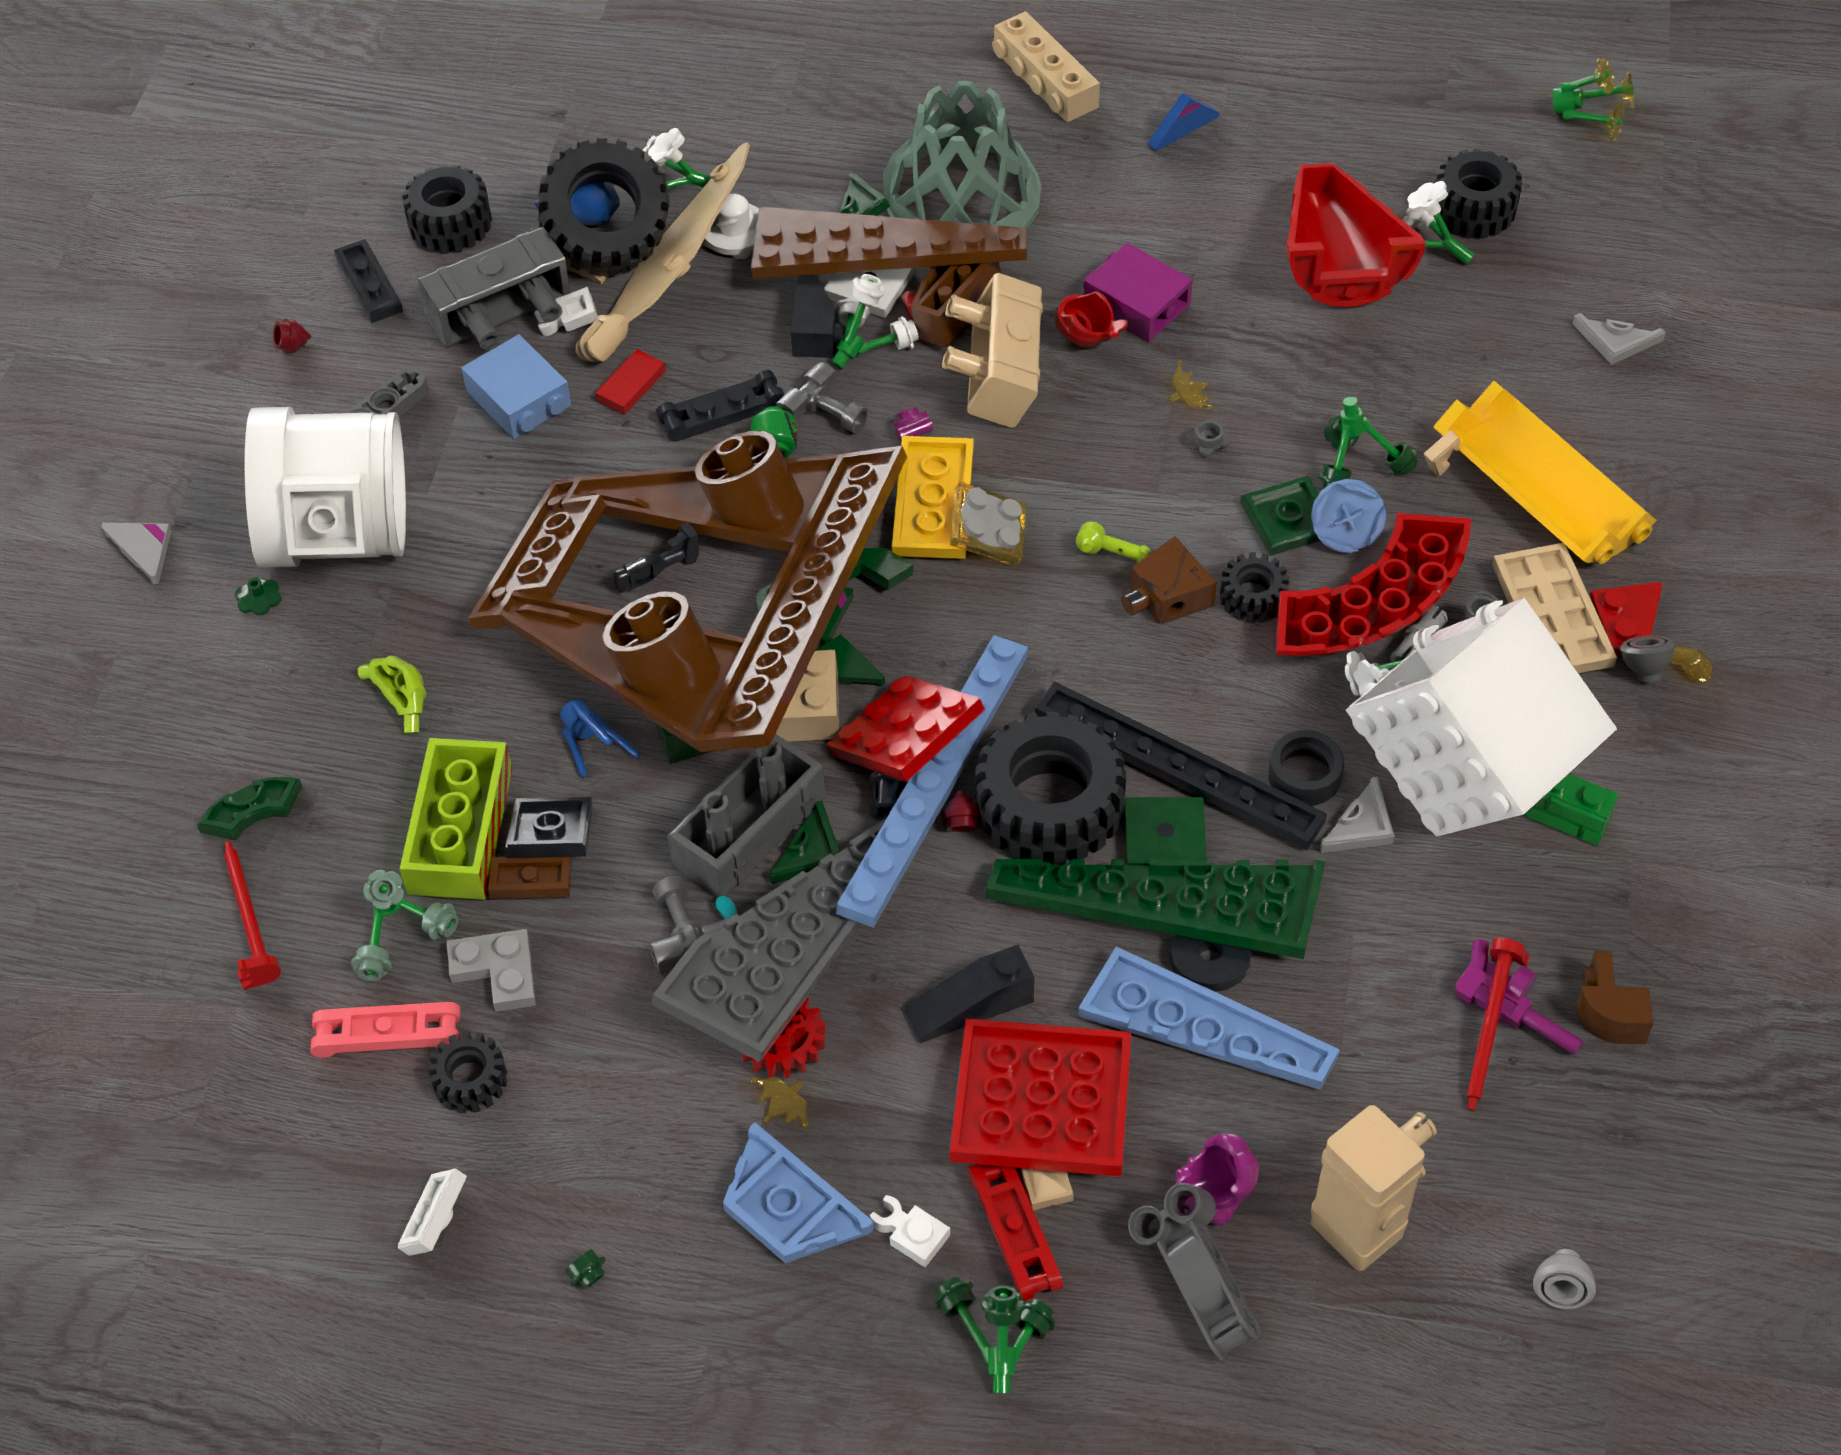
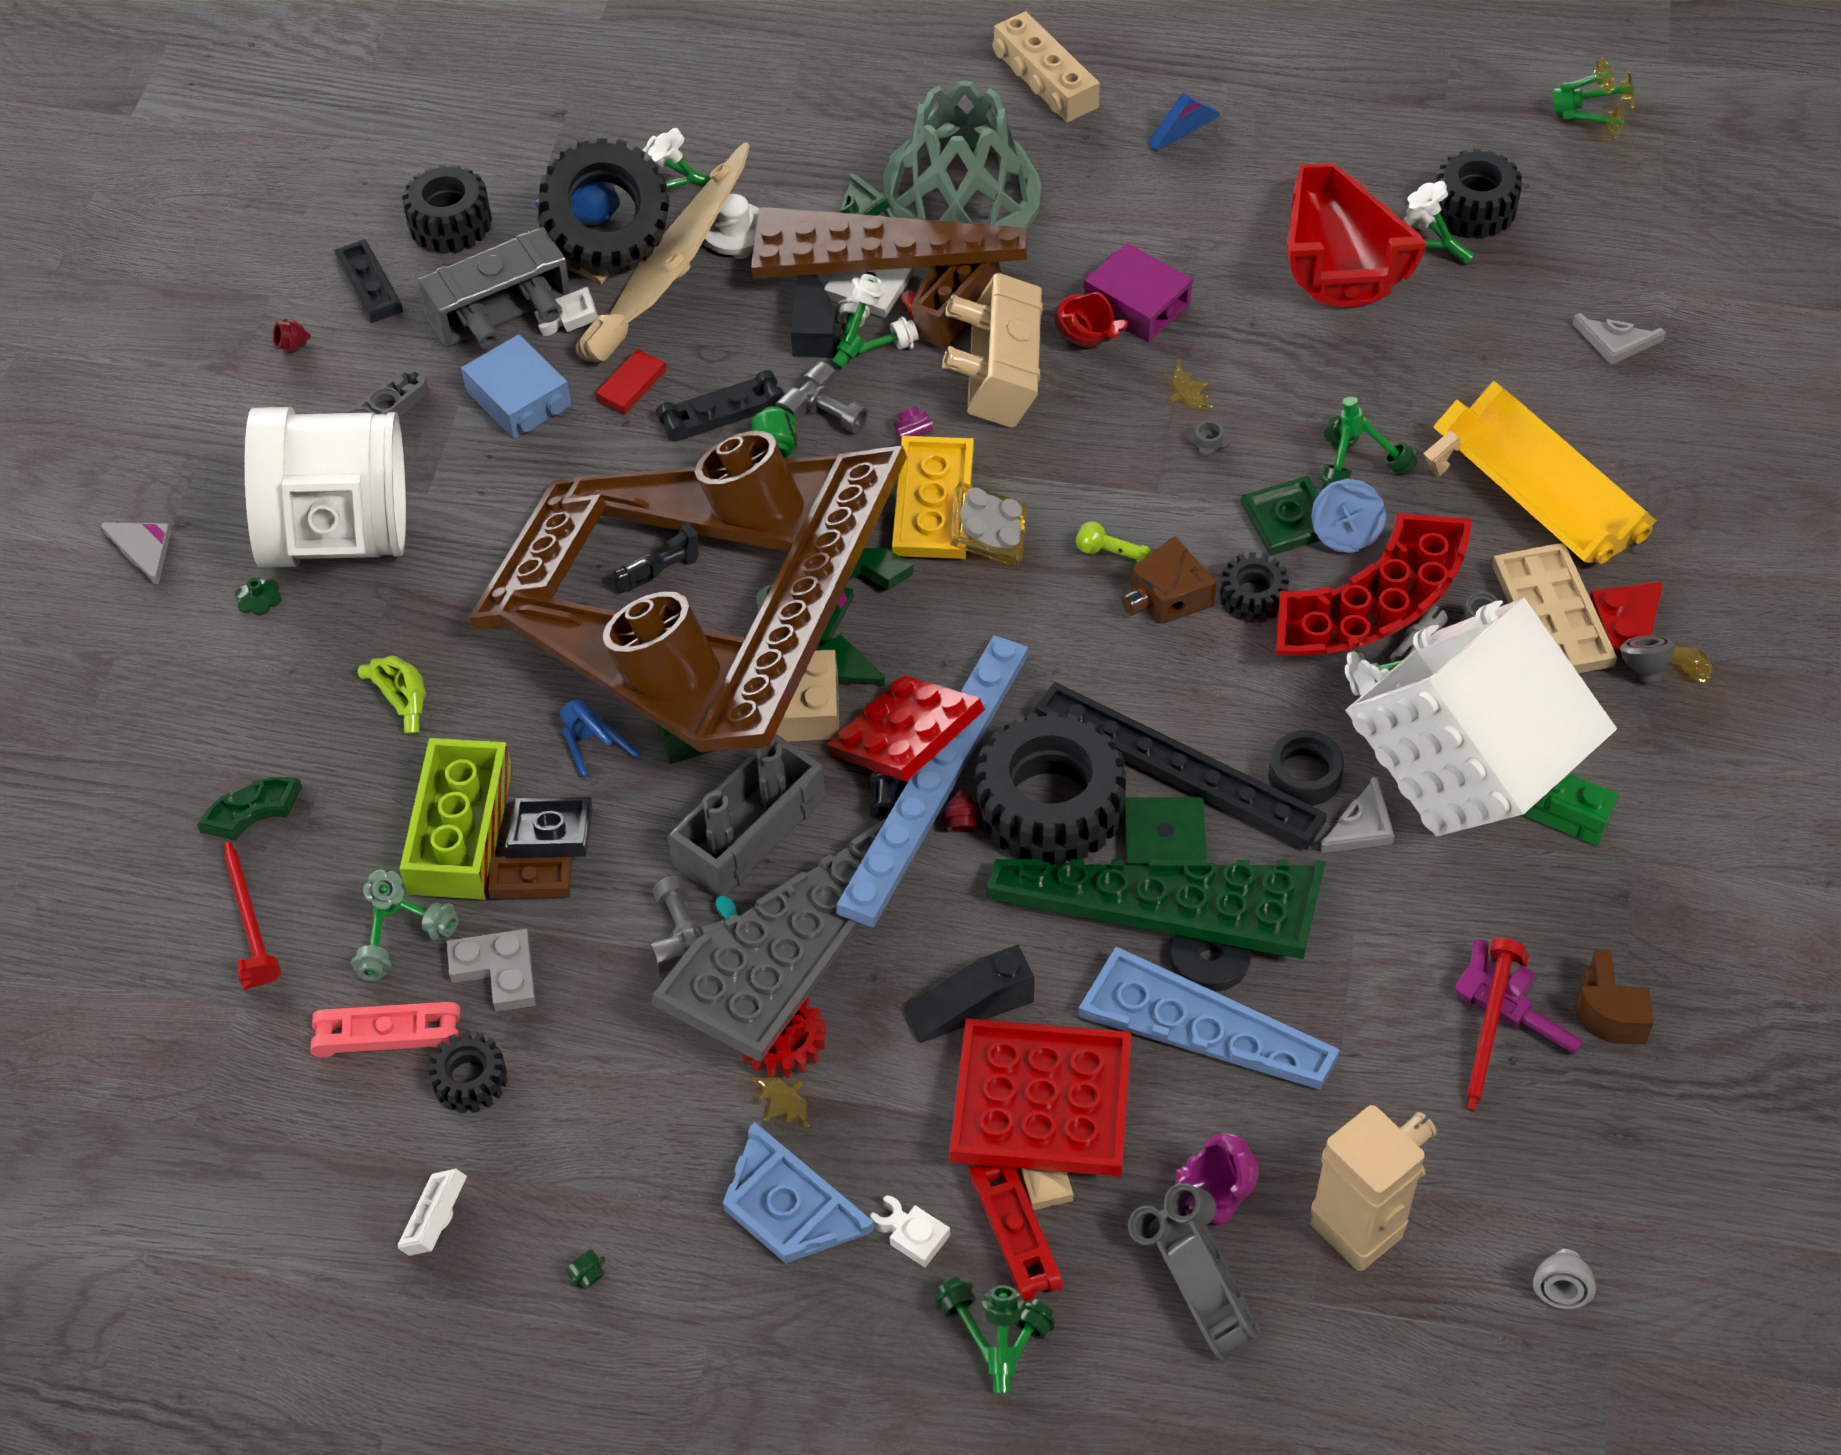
dark green tile [770,800,840,884] -> none

